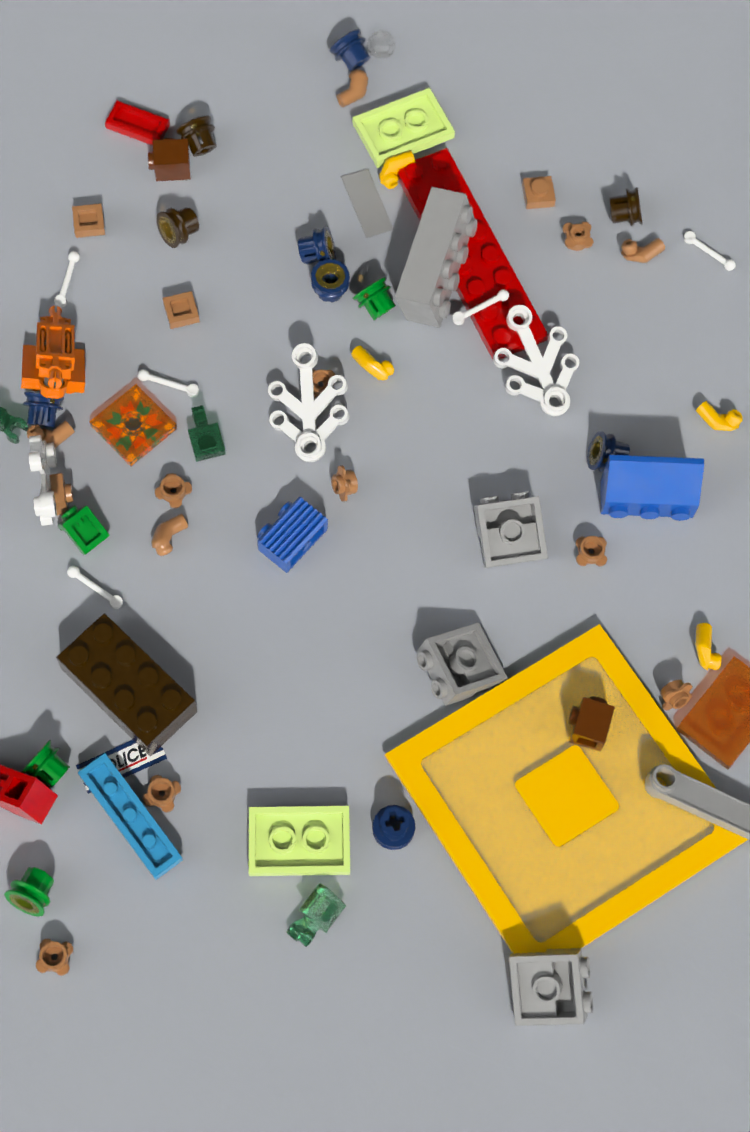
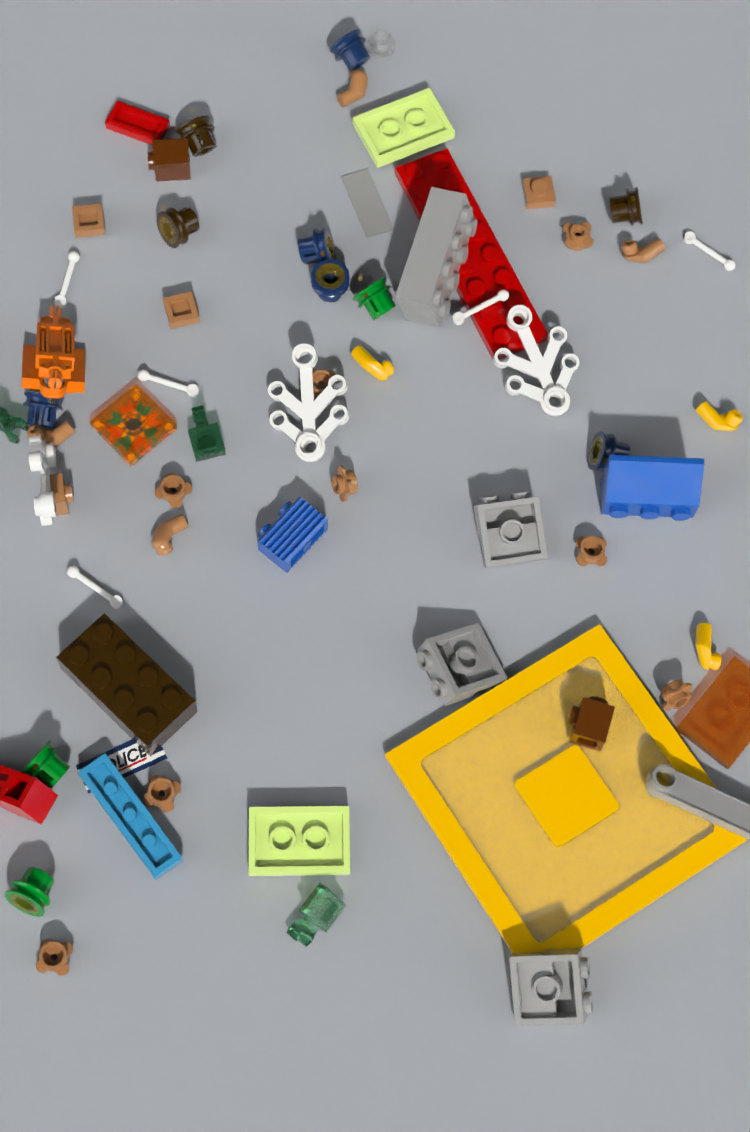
green bracket [57,505,110,555] -> none
dark blue piece [372,805,416,850] -> none
yellow arm [379,151,415,189] -> none

